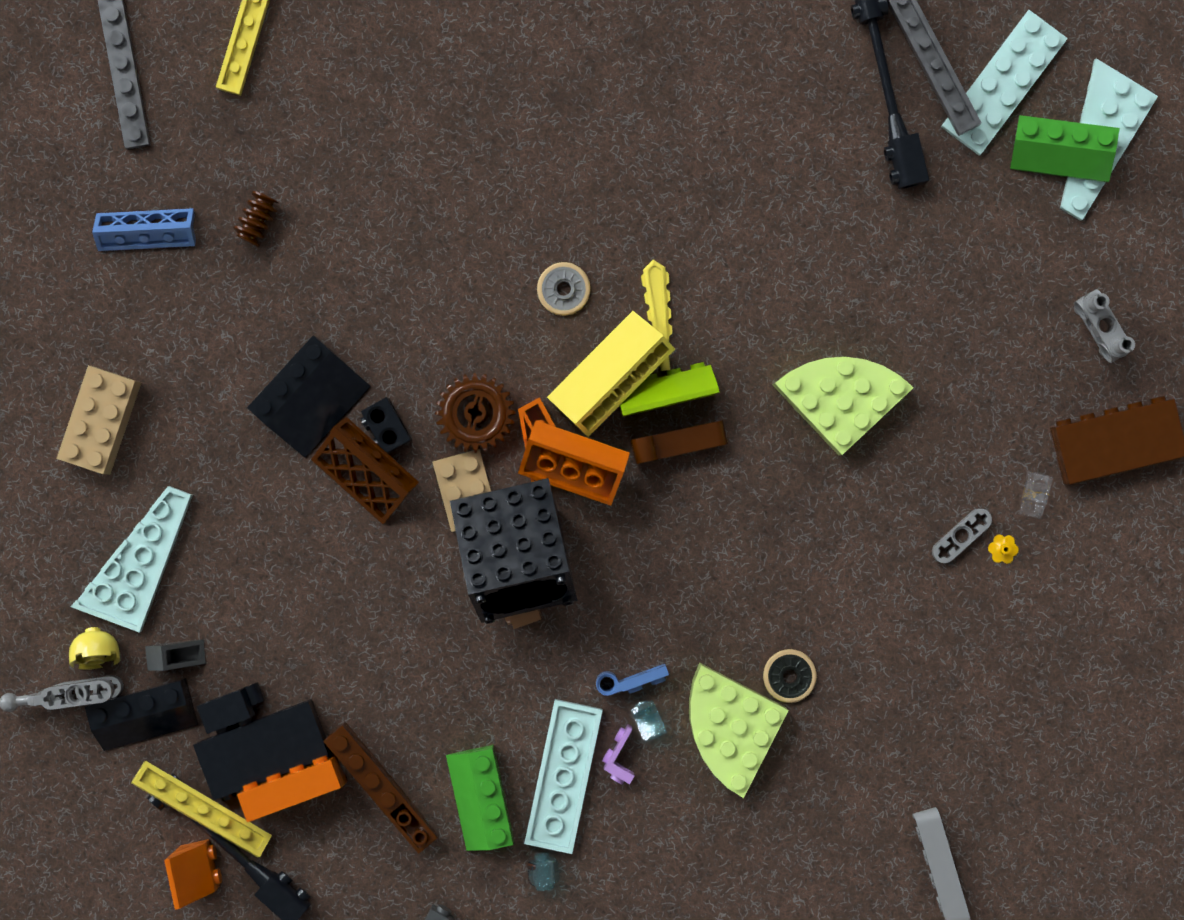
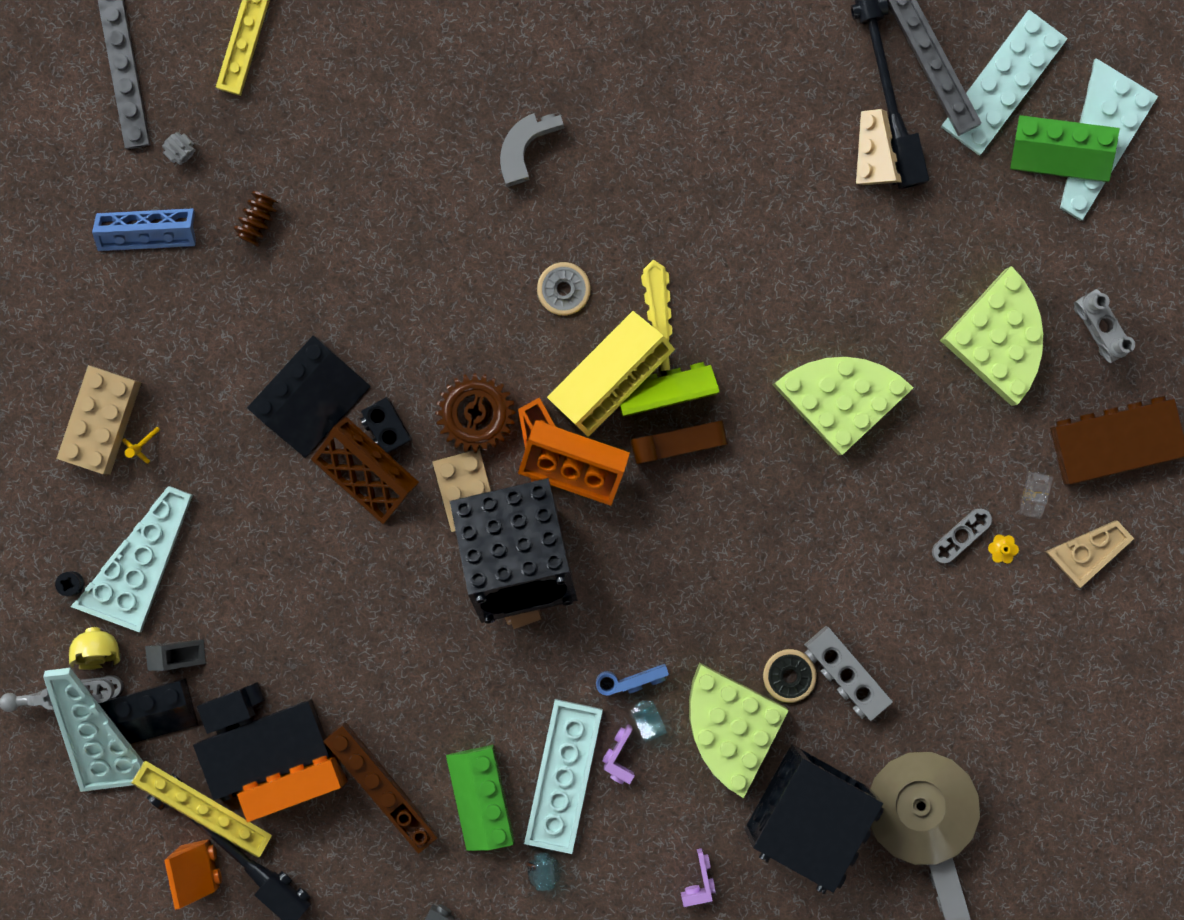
none -> light aqua wing [43,668,143,792]
none -> black wheel [55,571,84,597]
none -> yellow plant [122,427,160,464]
none -> light grey gear [162,132,196,165]
none -> light grey arch [500,113,564,187]
none -> lavender bracket [681,848,716,907]
none -> black piece [744,744,884,894]
none -> light grey brick [804,626,893,721]
none -> tan wing [856,109,902,185]
none -> dark tan dish [871,752,980,865]
none -> yellowish green brick [940,266,1043,406]
none -> tan wing [1045,520,1134,588]

